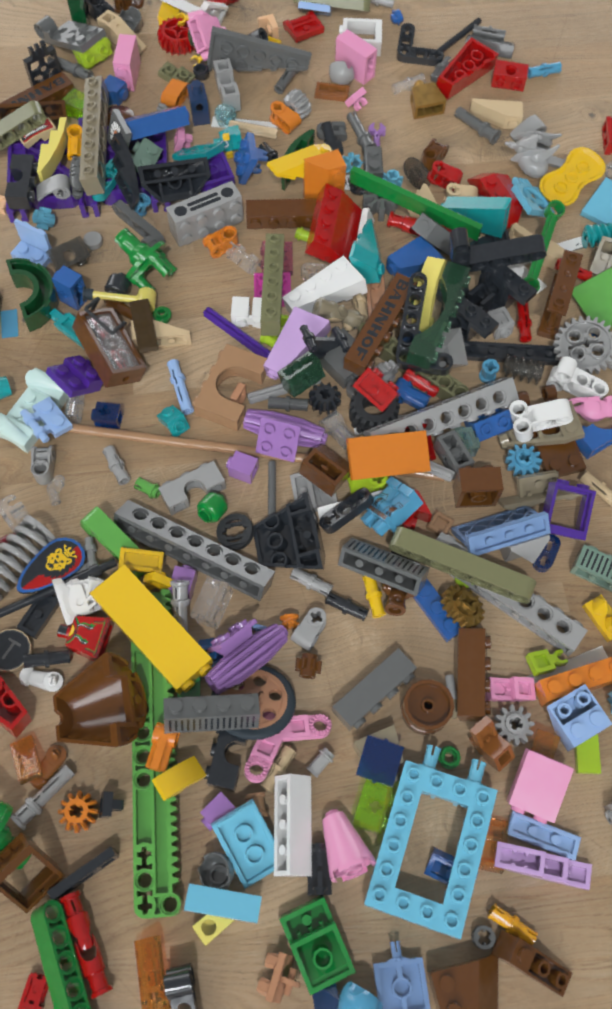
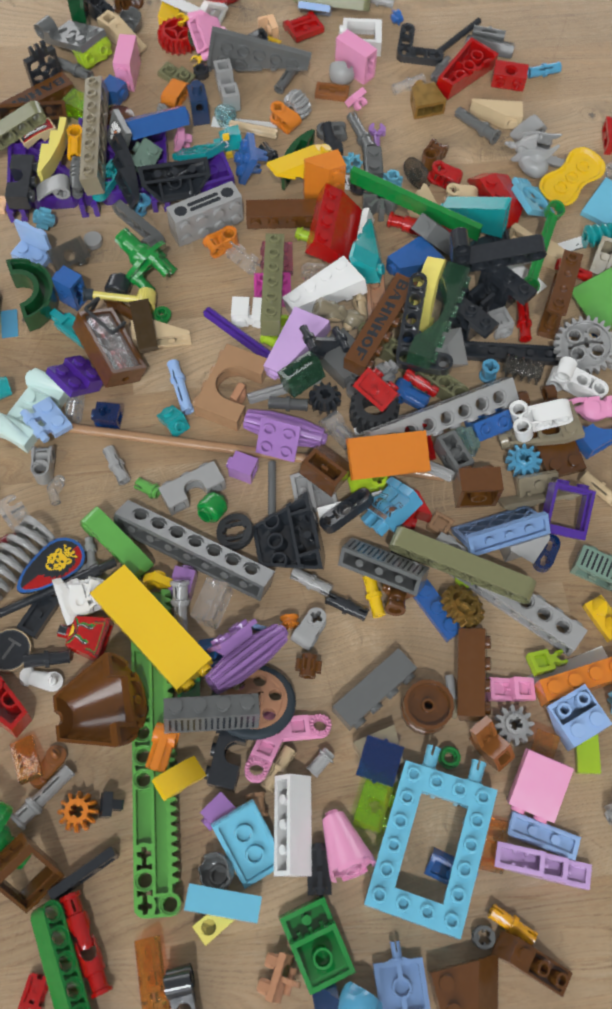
yellow tile [118,547,164,573] -> none

